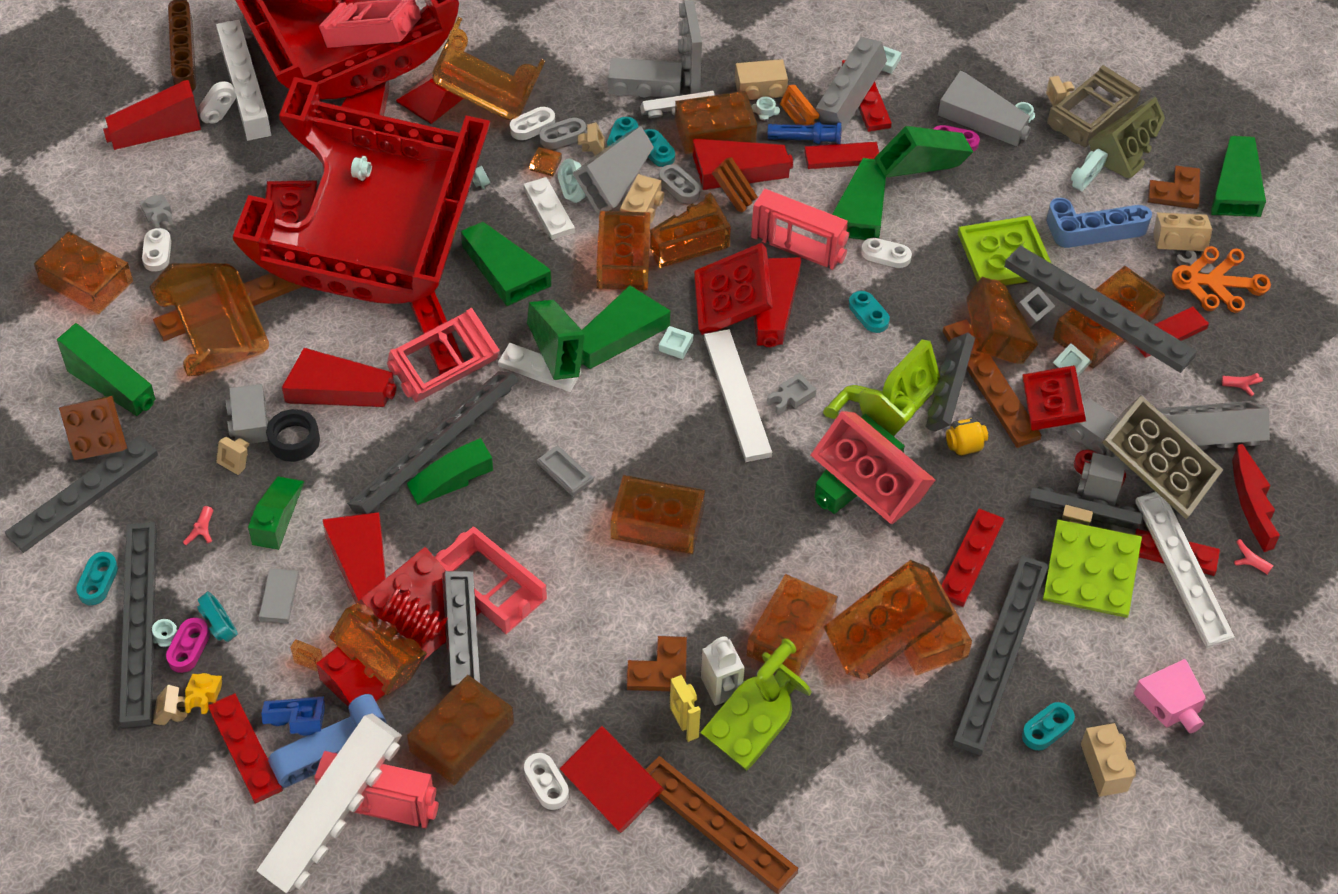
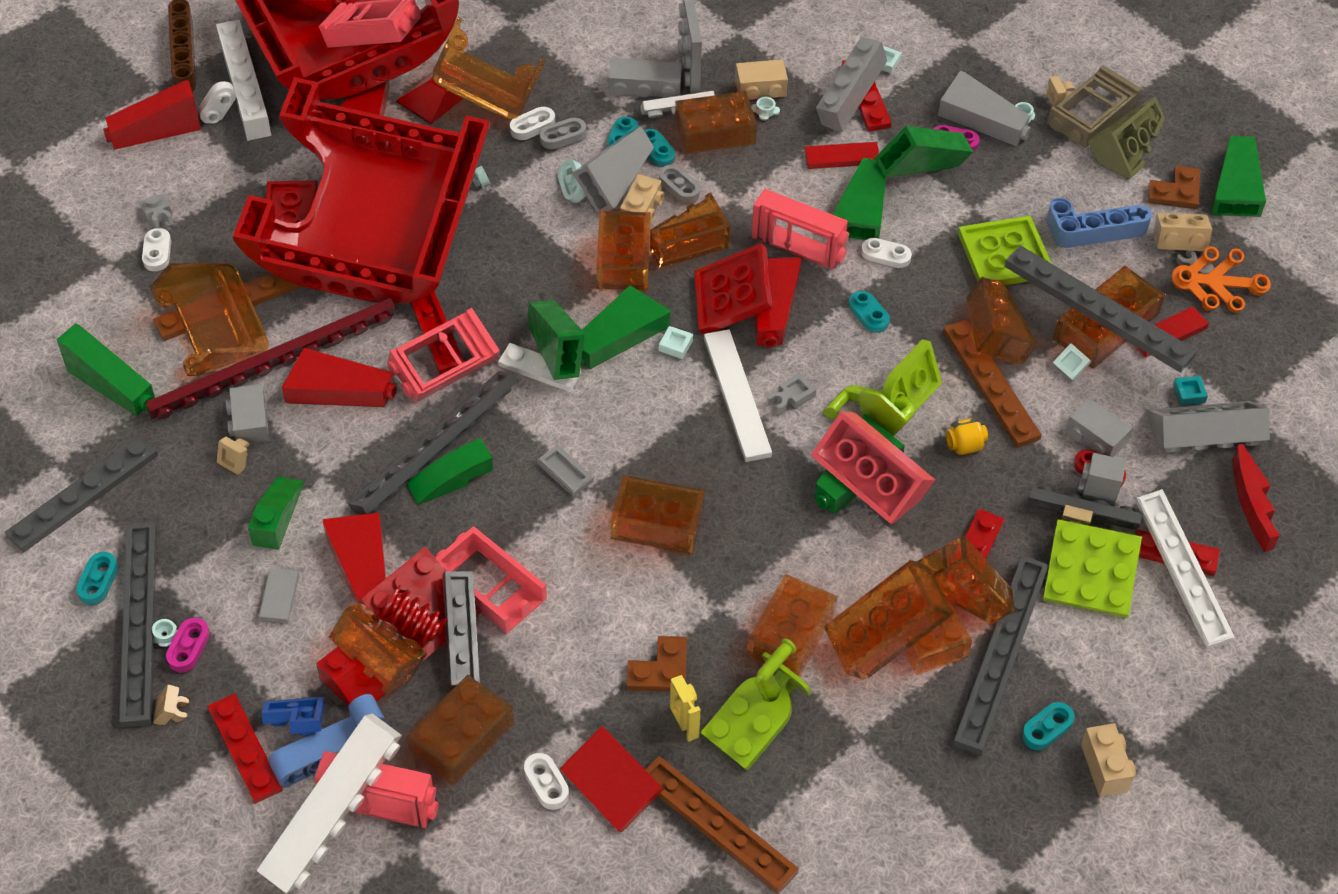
clear orange brick [34,231,133,314] -> none
dark orange plate [59,396,127,460] -> none
coral bar [183,506,213,545] -> none
yellow plate [185,673,222,714] -> none
teal plate [197,591,238,642] -> none
black tyre [266,409,320,462] -> none
clear orange tile [290,639,323,672] -> none
light aqua plate [351,156,372,181] -> none
green slope [461,222,551,306] -> none
white plate [523,177,575,240] -> none
clear orange plate [530,147,562,176] -> none
tan tile [578,122,605,156] -> none
red slope [692,139,793,190] -> none
white brick [701,637,744,706] -> none
dark orange tile [712,157,758,212] -> none
blue pin [768,122,842,144] -> none
orange tile [780,85,820,125] -> none
dark grey plate [926,332,975,431] -> none
light grey brick [1011,286,1055,329] -> none
red tile [1022,365,1086,431] -> none
light aqua plate [1071,149,1108,192] -> none
dark tan slope [1102,395,1223,519] -> none
bright pink torso [1134,659,1206,733] -> none
coral bar [1222,373,1263,396] -> none
coral bar [1234,539,1273,575] -> none
none -> dark red plate [146,298,395,420]
none -> clear orange wedge [916,535,1015,624]
none -> teal plate [1173,376,1208,406]

